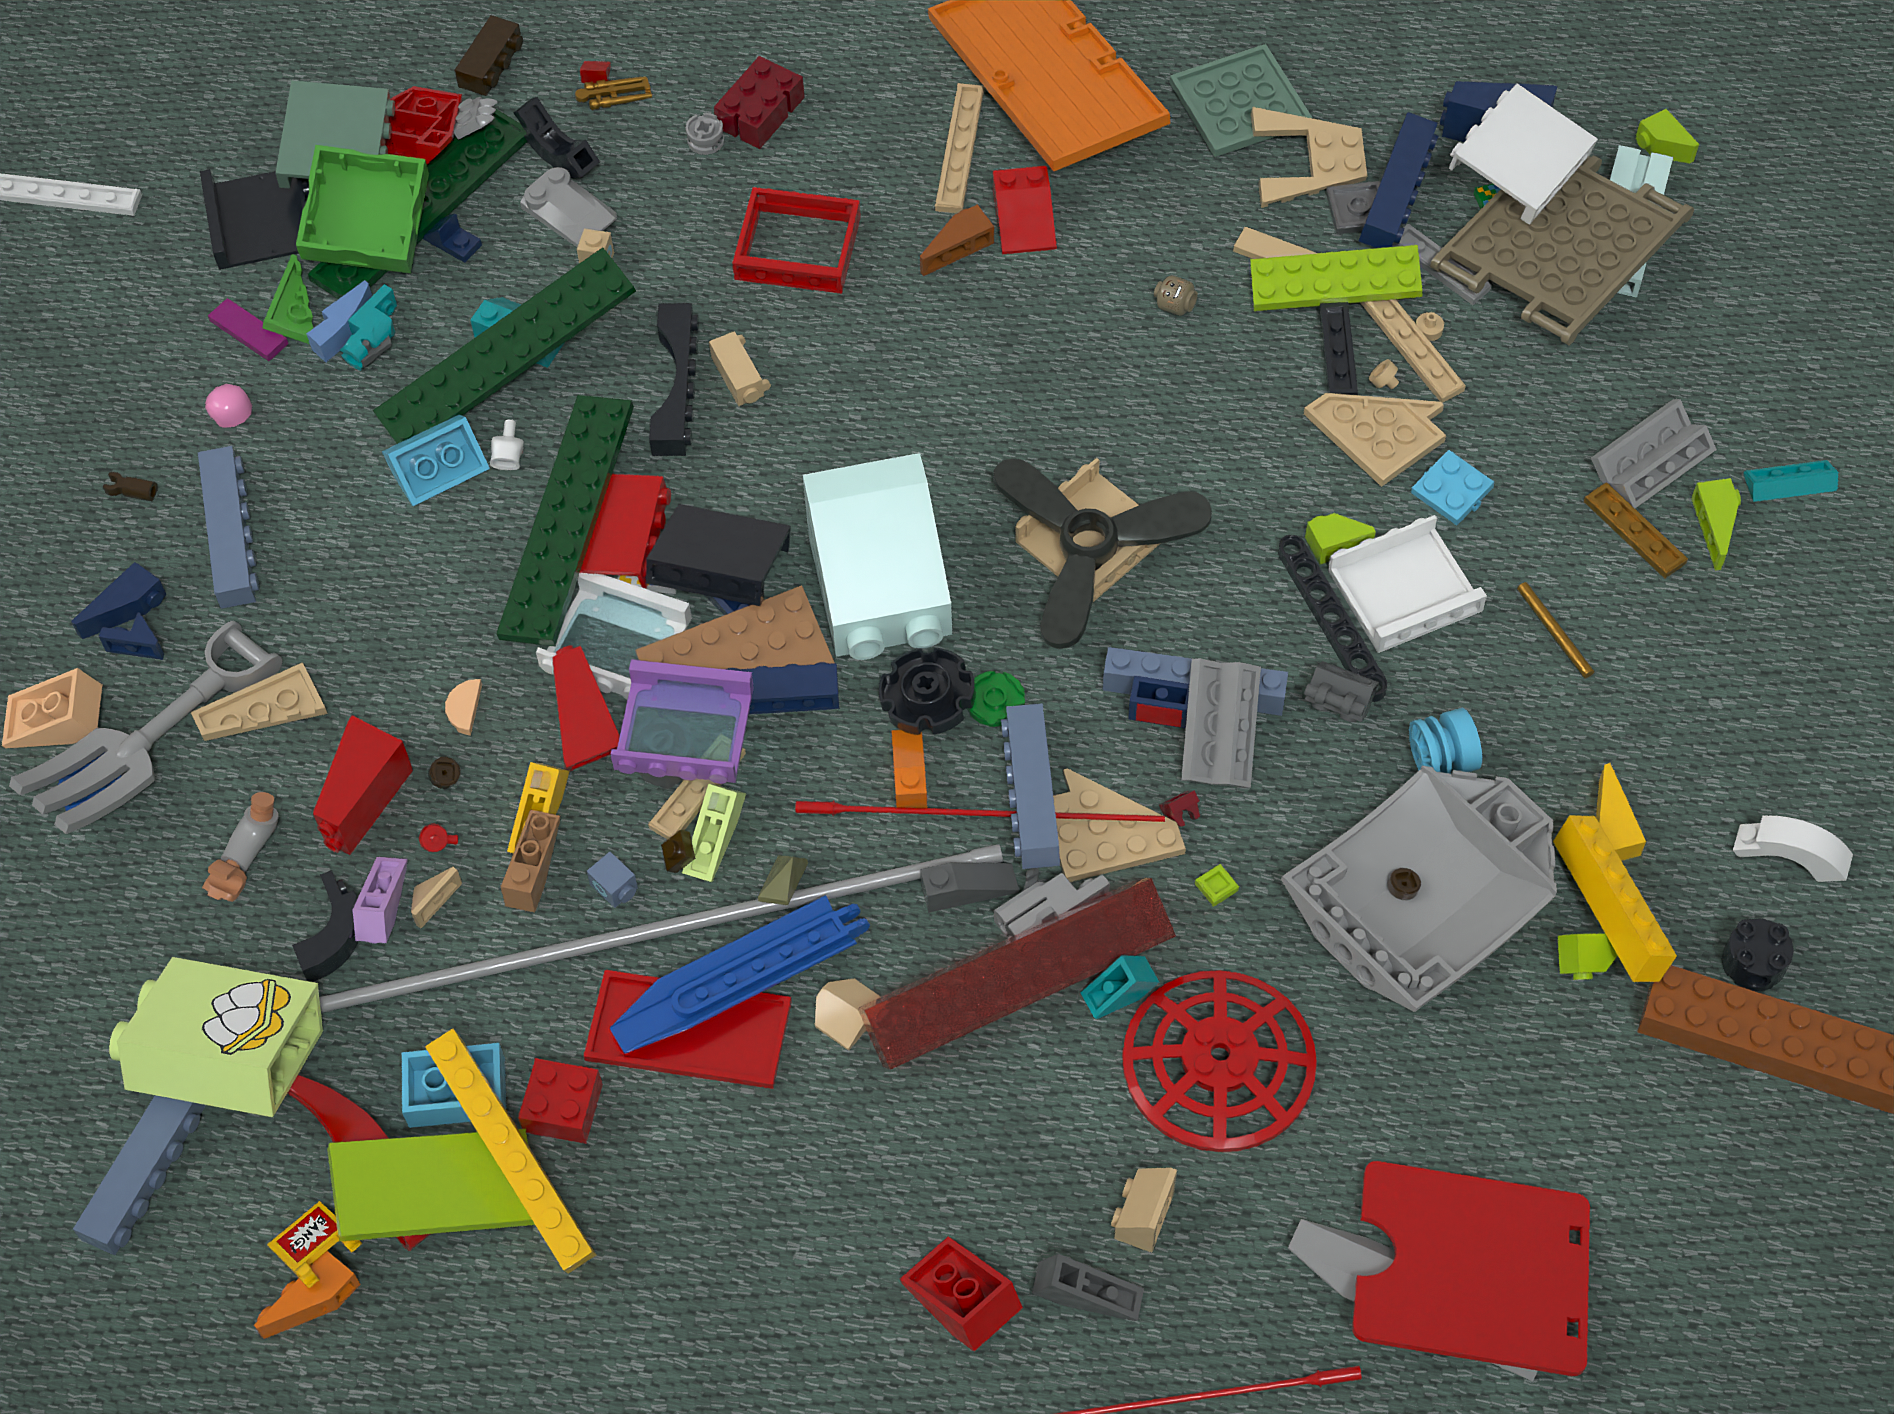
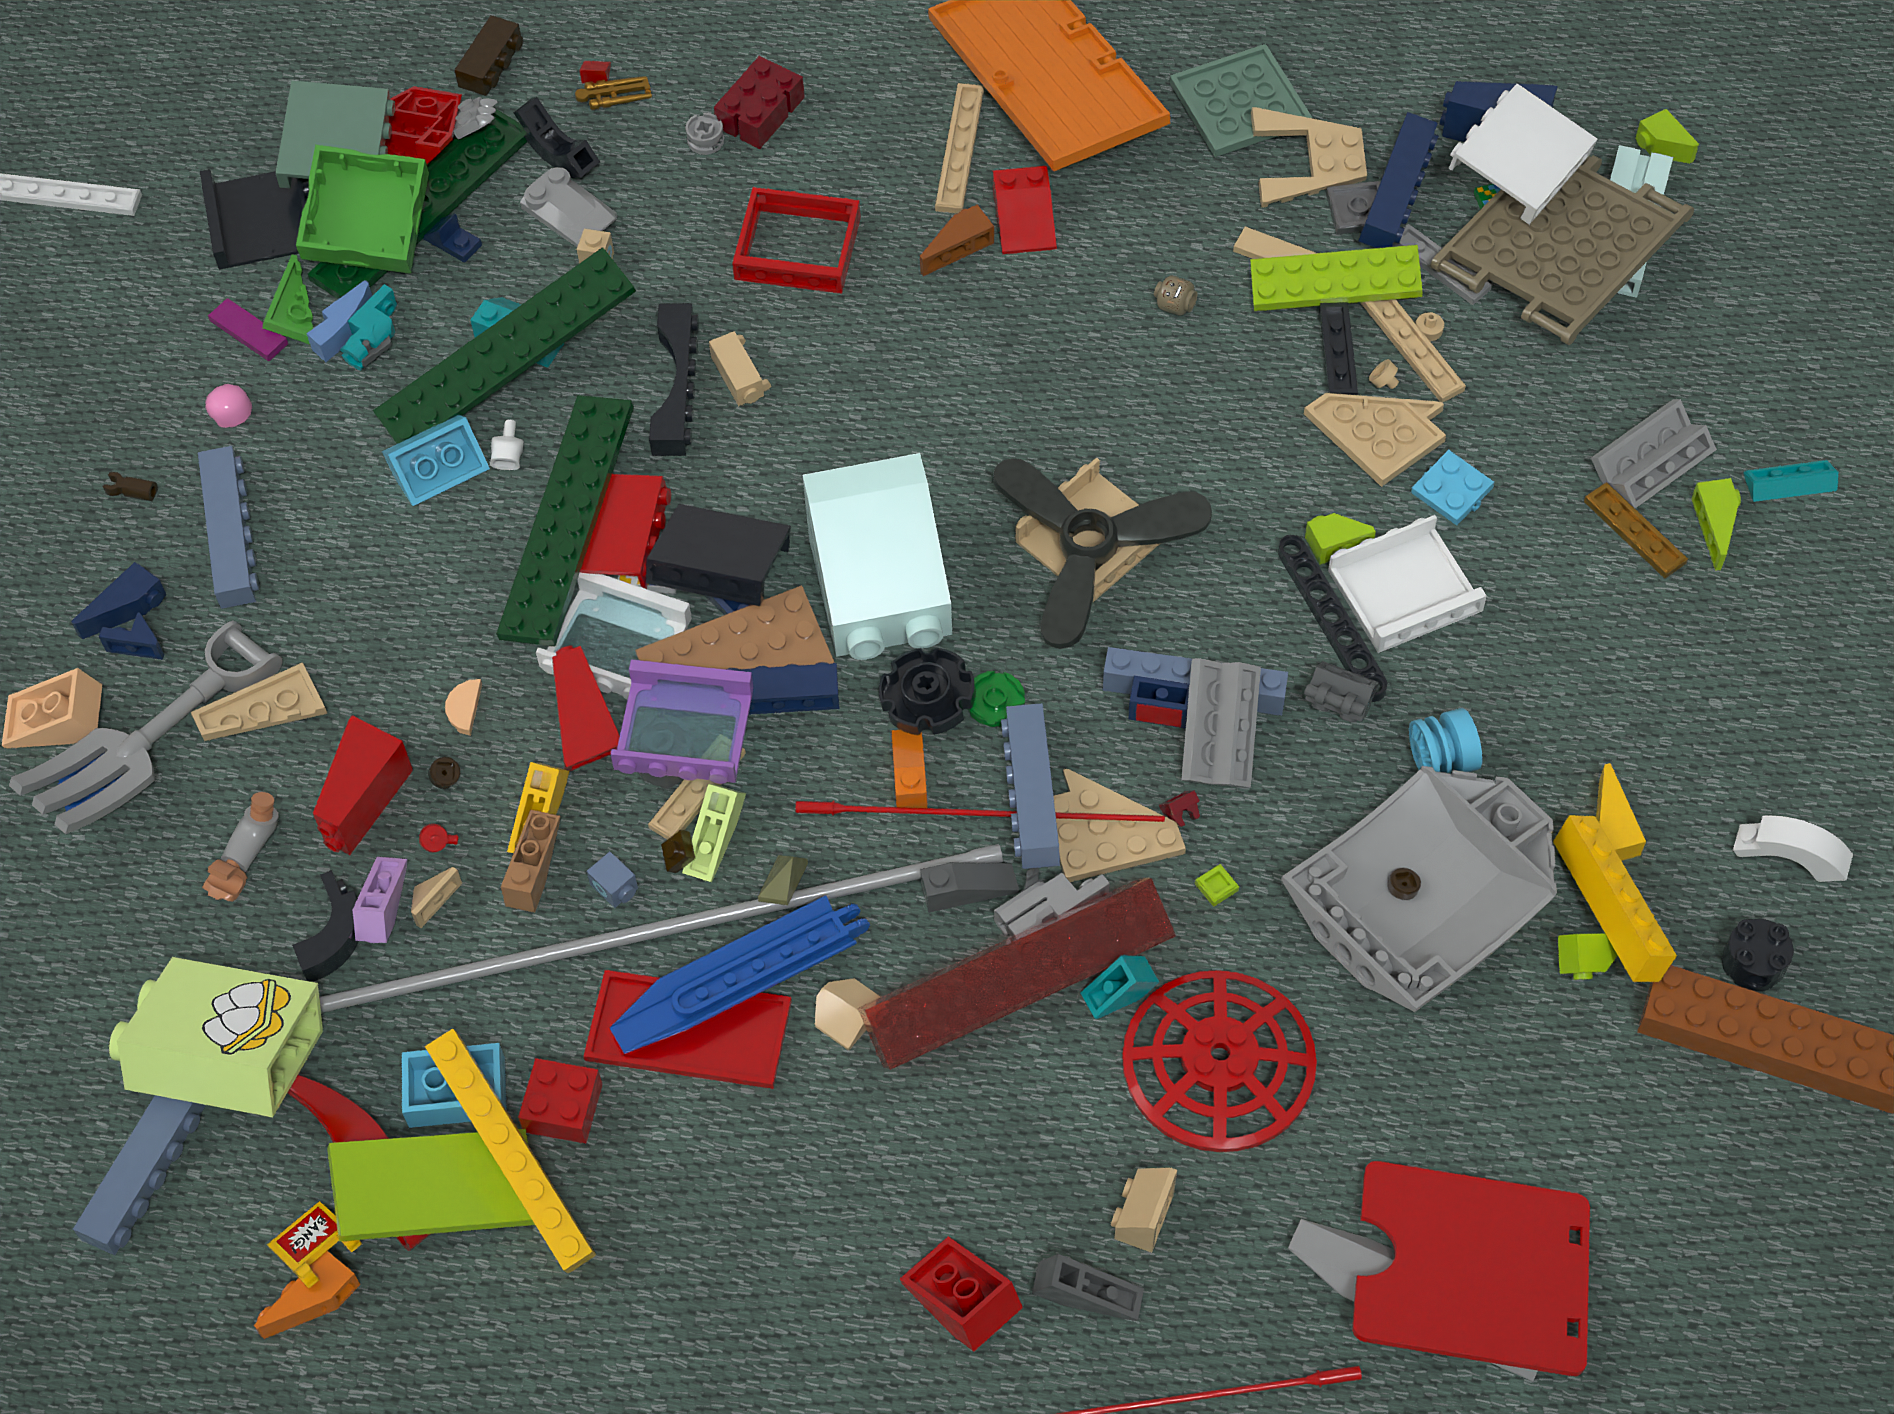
pearl gold bar [1517,582,1594,679] -> none

